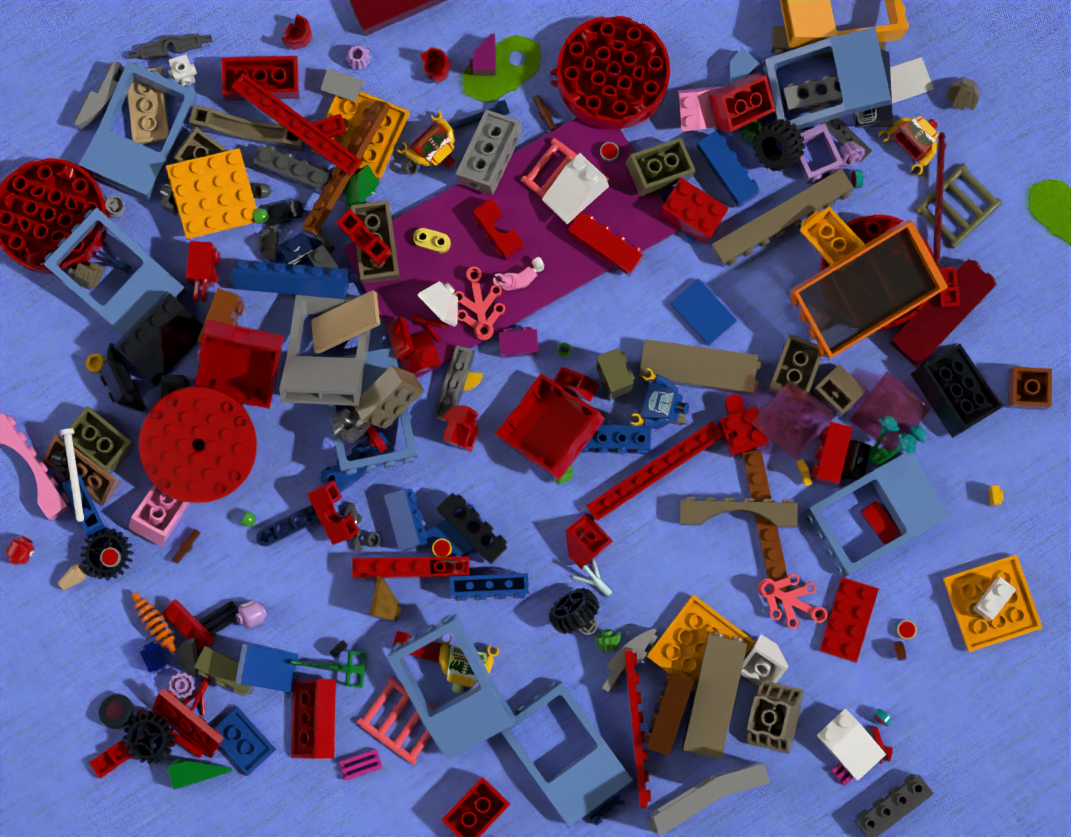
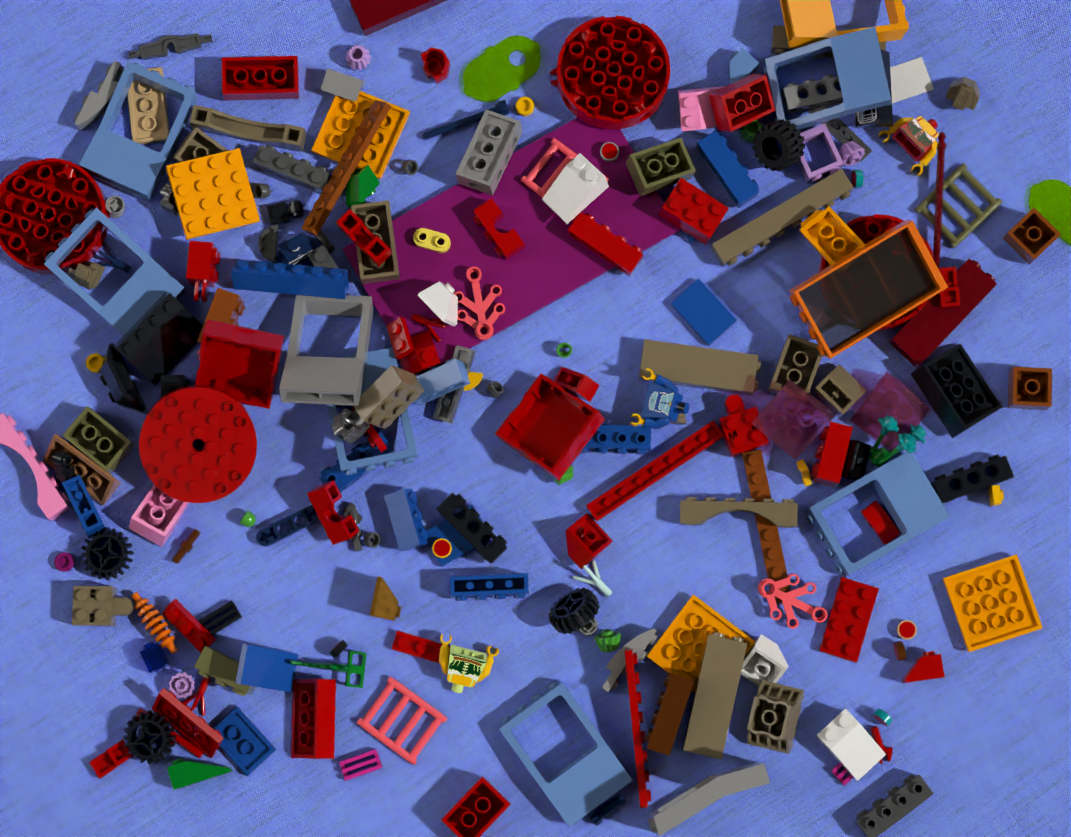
red head [5,536,35,565] -> none
tan cone [58,564,88,591] -> none
white bar [60,428,84,522] -> none
black wheel [99,694,134,729] -> none
red tile [100,547,121,567] -> none
white brick [168,54,197,86] -> none
dark grey tile [177,638,199,677] -> none
red plate [231,73,363,177] -> none
lavender head [236,600,267,629] -> none
bright green hinge [253,208,269,224] -> none
red hair [281,14,313,50] -> none
tan tile [311,290,380,354] -> none
red plate [312,113,347,138] -> none
red slope [352,556,469,579] -> none
medium blue window [388,614,516,760] -> none
torso [397,111,455,169] -> none
red brick [443,405,479,452] -> none
magenta slope [469,33,496,76] -> none
bright pink arm [493,257,544,291] -> none
magenta brick [499,327,539,358] -> none
reddish brown bar [533,95,557,131] -> none
olive brick [595,348,635,401] -> none
white brick [973,577,1016,621] -> none
none -> magenta tile [54,552,75,572]
none -> dark tan brick [72,586,134,626]
none -> medium blue brick [413,359,470,405]
none -> dark grey hinge [487,381,504,398]
none -> yellow tile [515,97,534,117]
none -> red slope [902,651,945,683]
none -> black brick [931,454,1014,503]
none -> dark orange brick [1003,208,1061,265]

